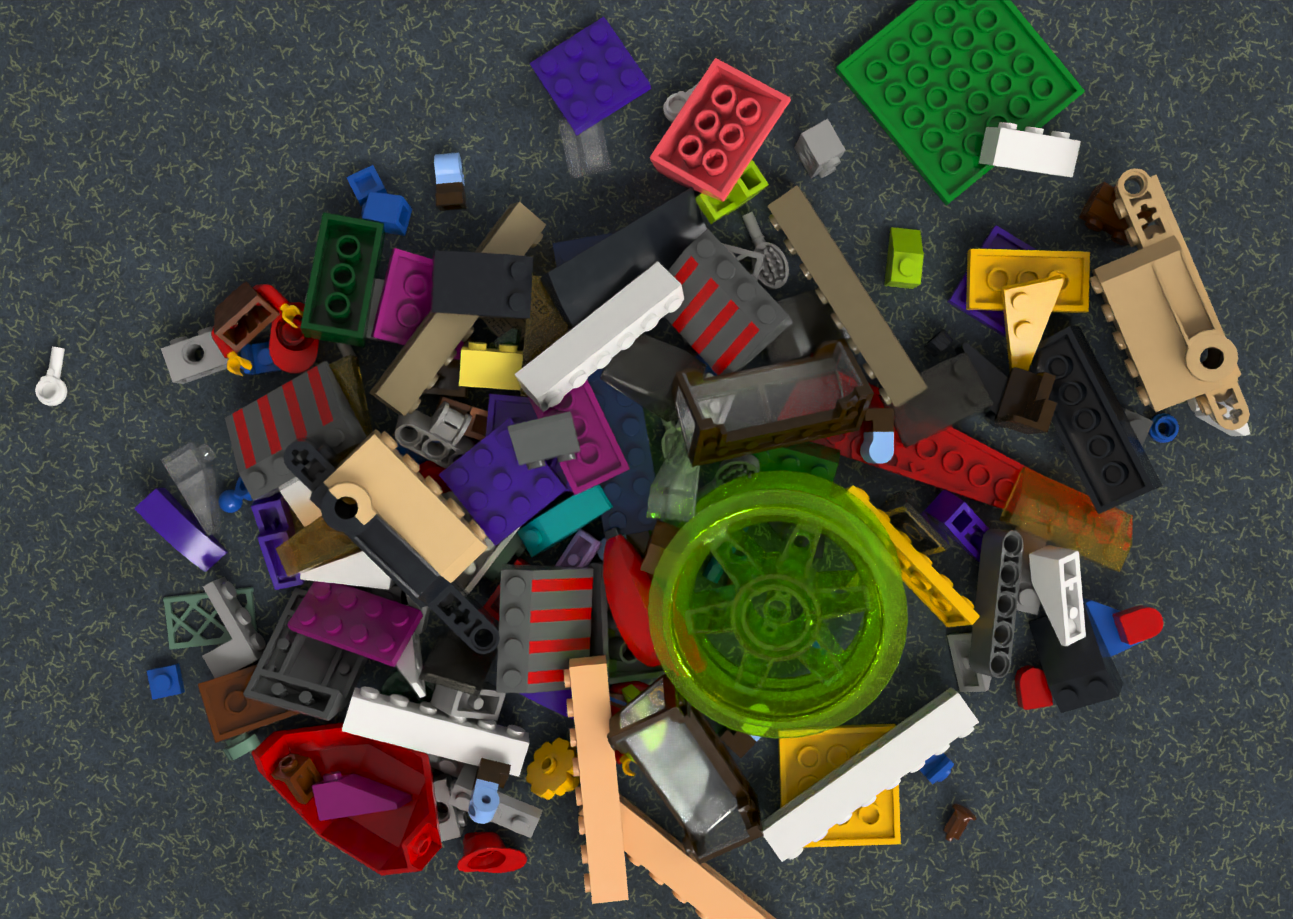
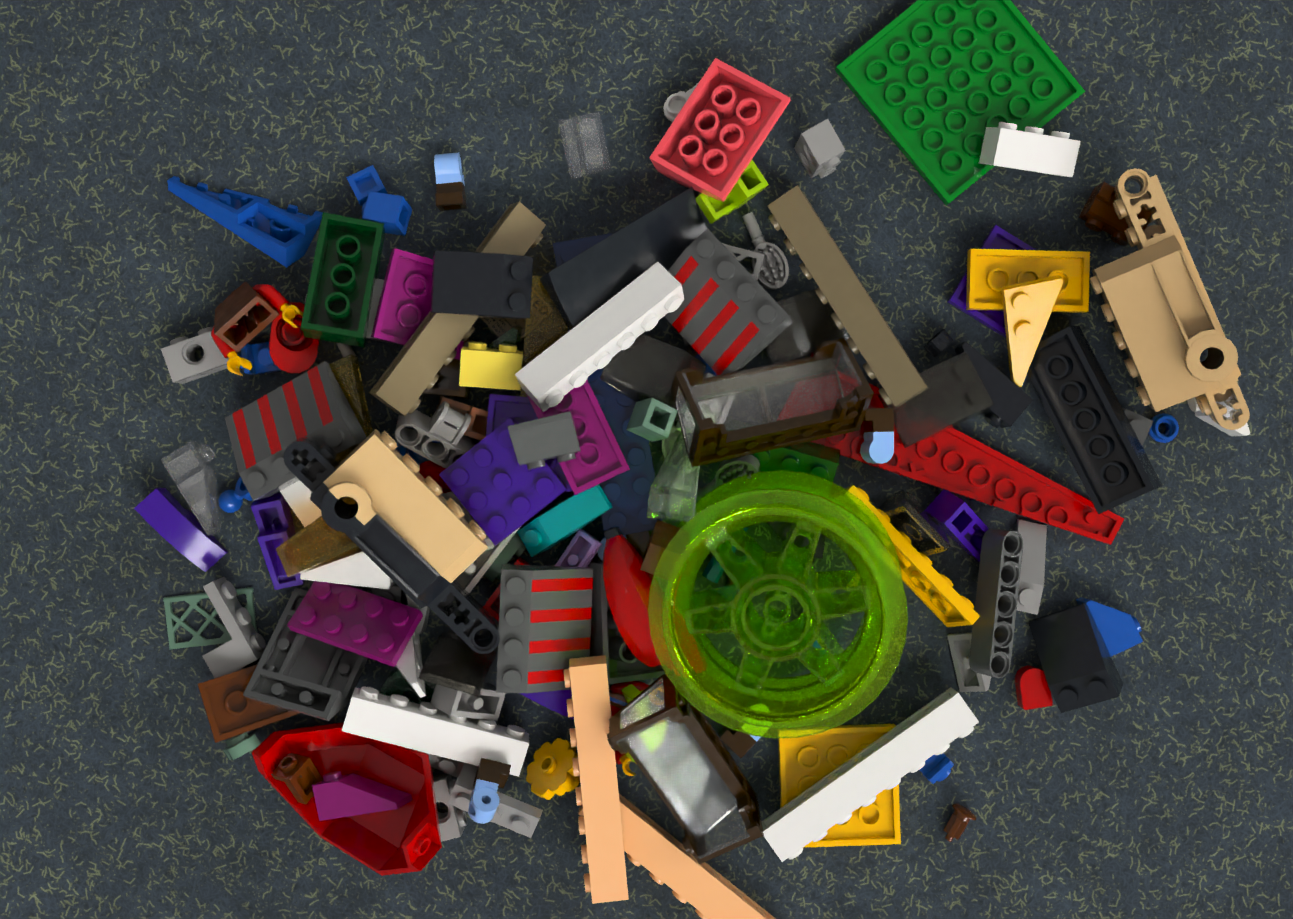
white plate [35,347,67,406] -> none
blue plate [147,663,185,700] -> none
red piece [457,832,527,873] -> none
dark purple plate [529,17,651,136] -> none
lime slope [884,227,924,289] -> none
dark brown panel [994,367,1057,435] -> none
clear yellow slope [999,467,1133,572] -> none
white slope [1029,545,1086,646] -> none
red piece [1112,605,1164,645] -> none
none -> blue wedge [167,176,323,268]
none -> sand green brick [626,398,678,442]

